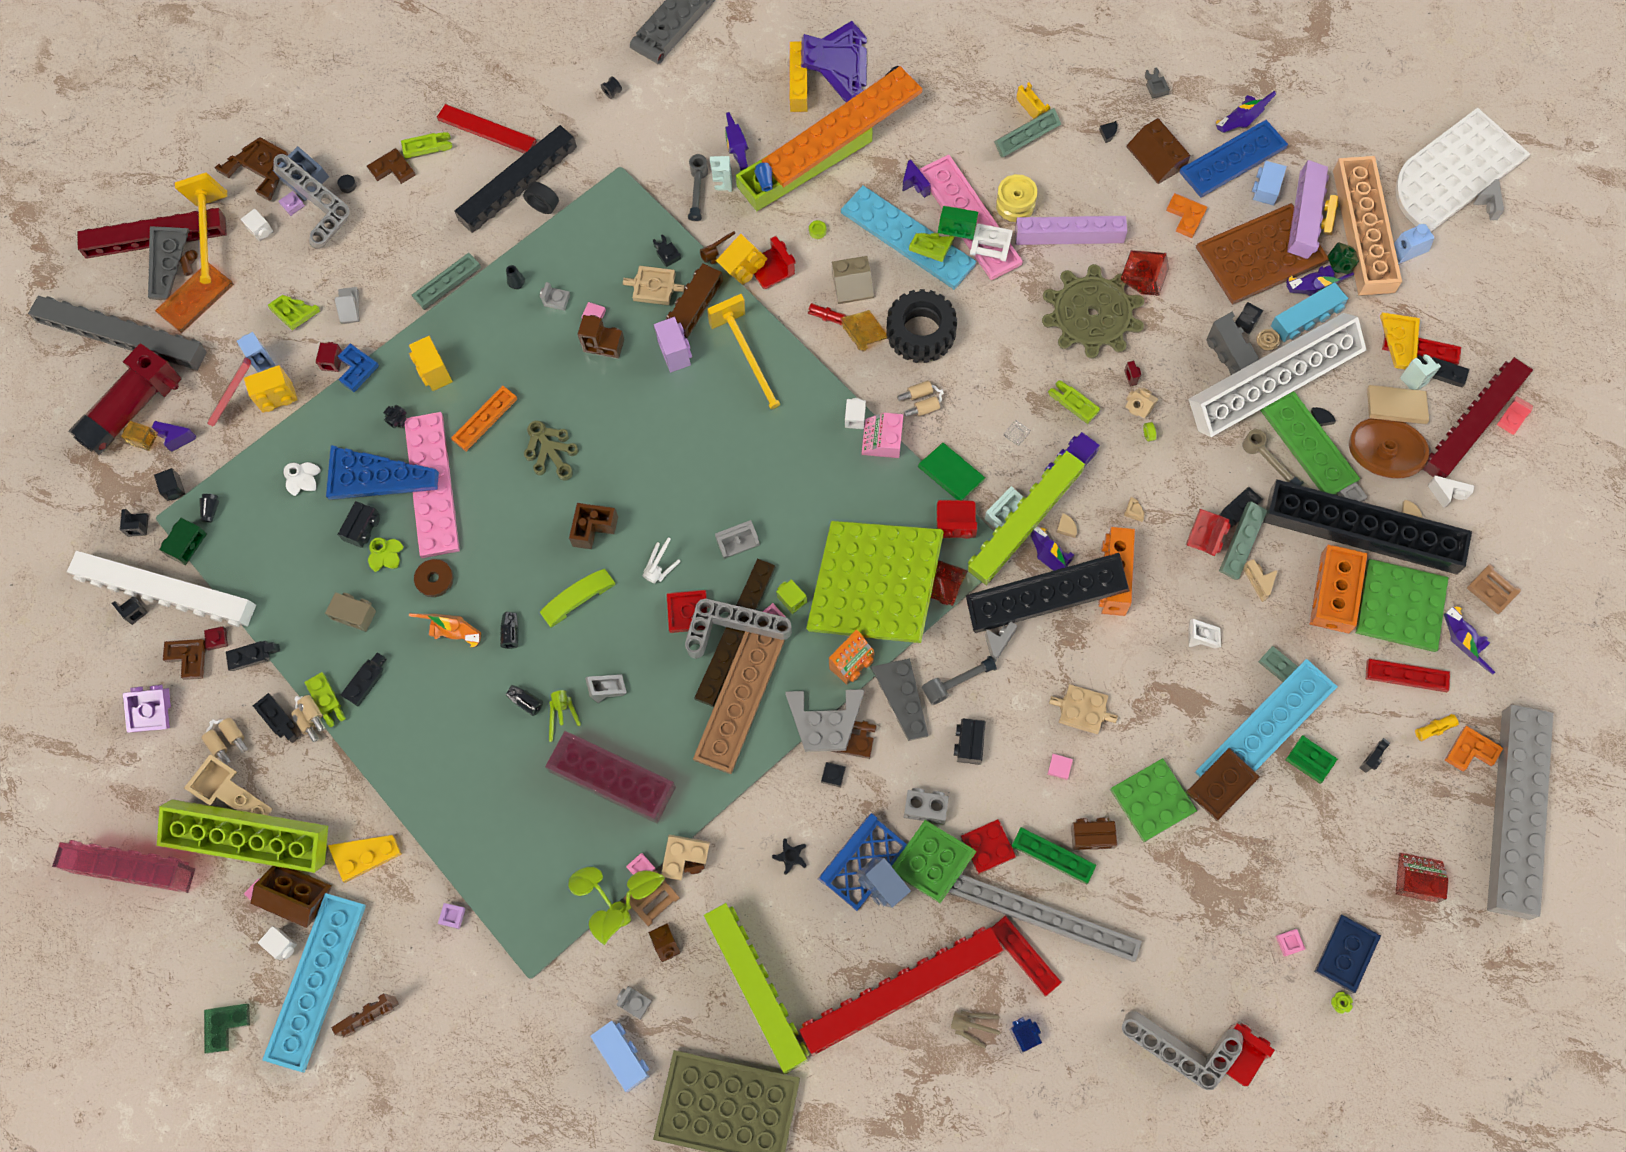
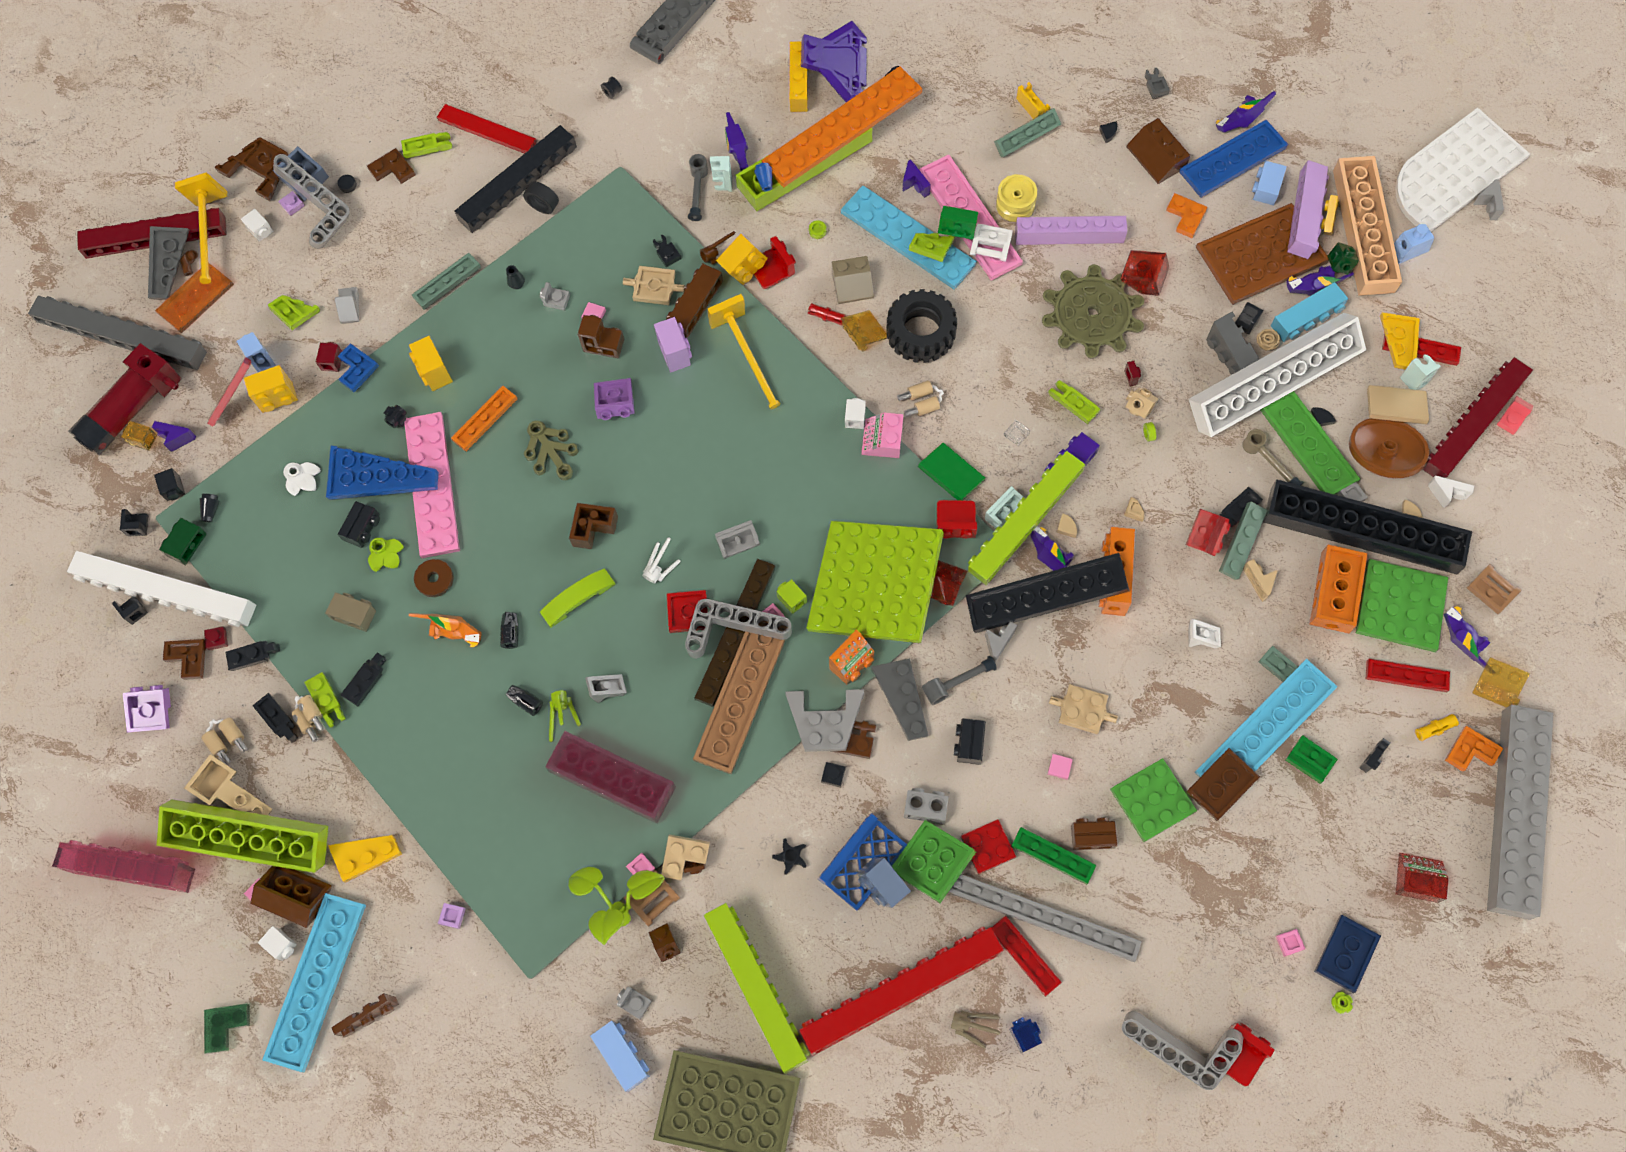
black hinge [1417,355,1470,388] -> none
none -> medium lavender plate [594,378,635,420]
none -> clear yellow hinge [1472,657,1530,708]

